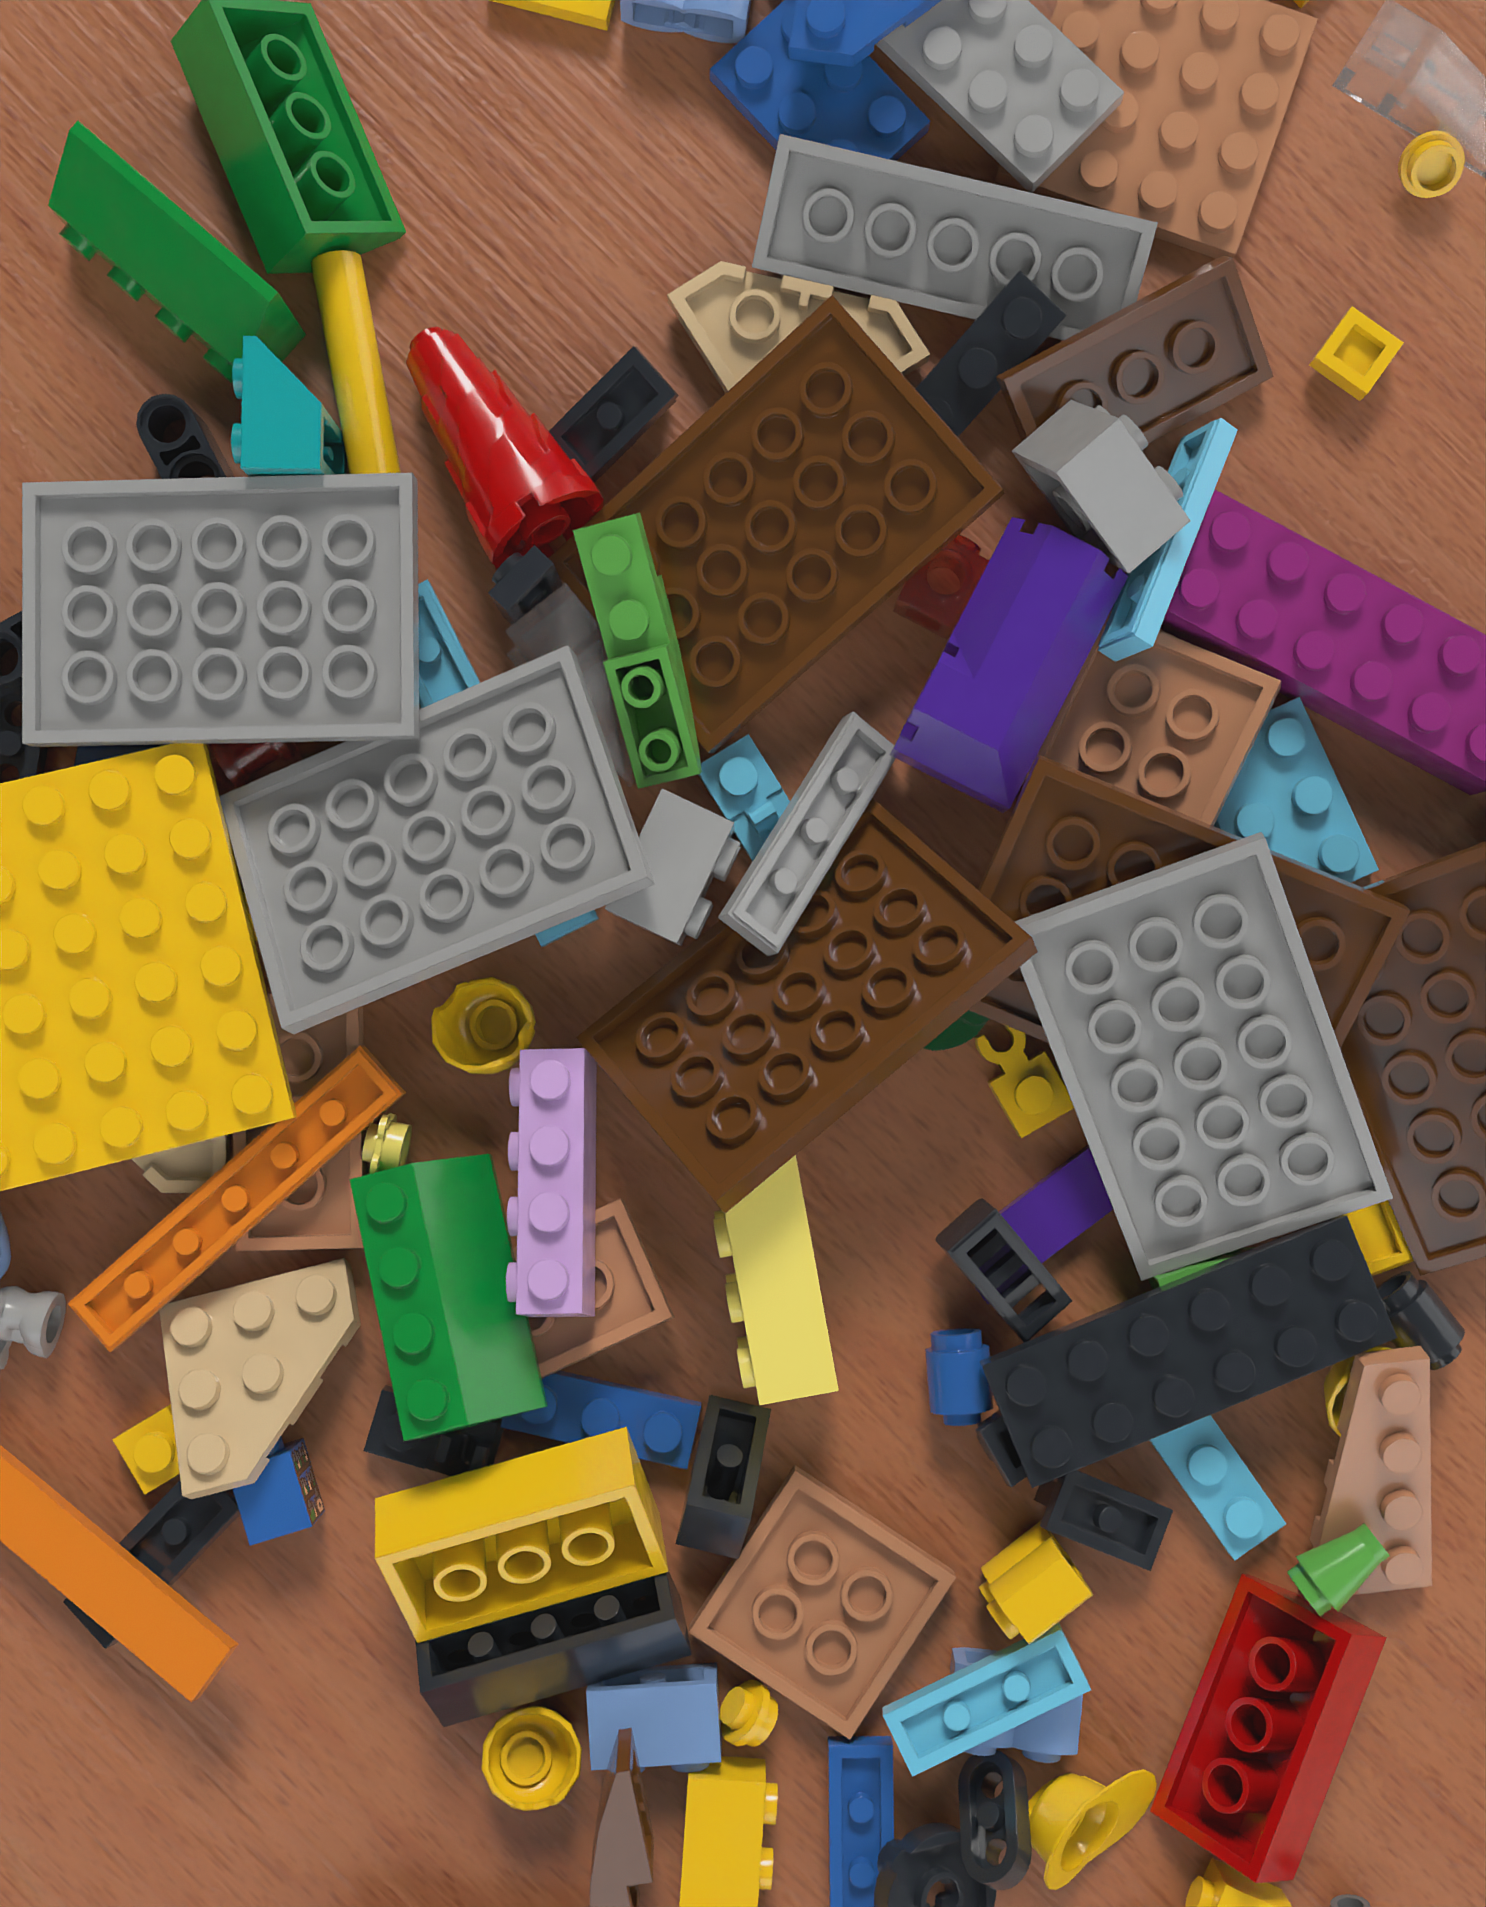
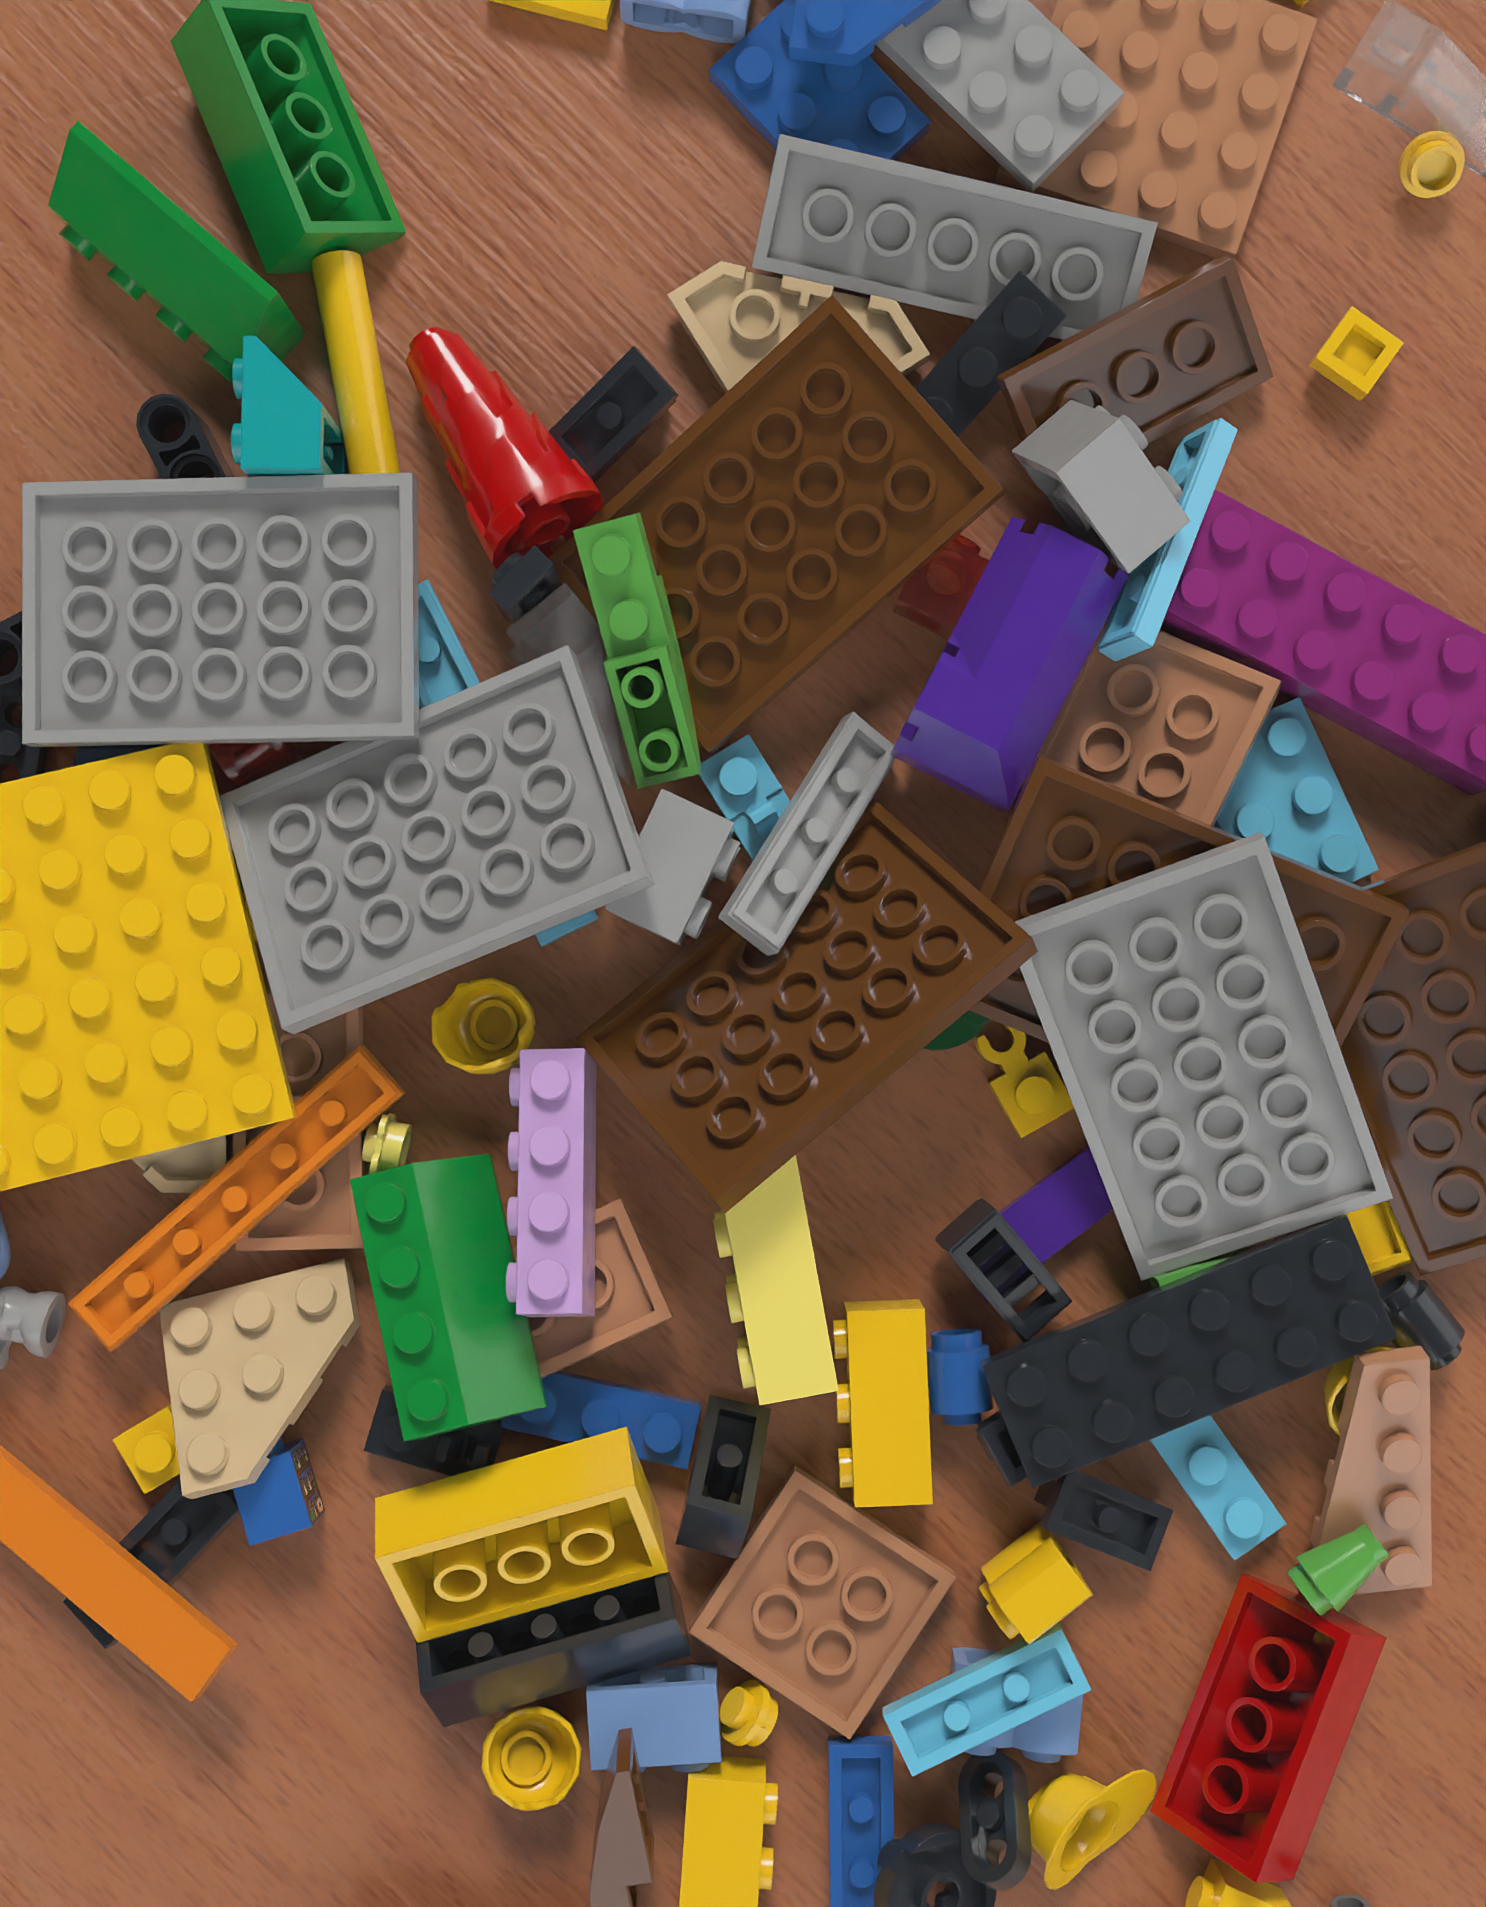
none -> yellow brick [833,1299,933,1507]

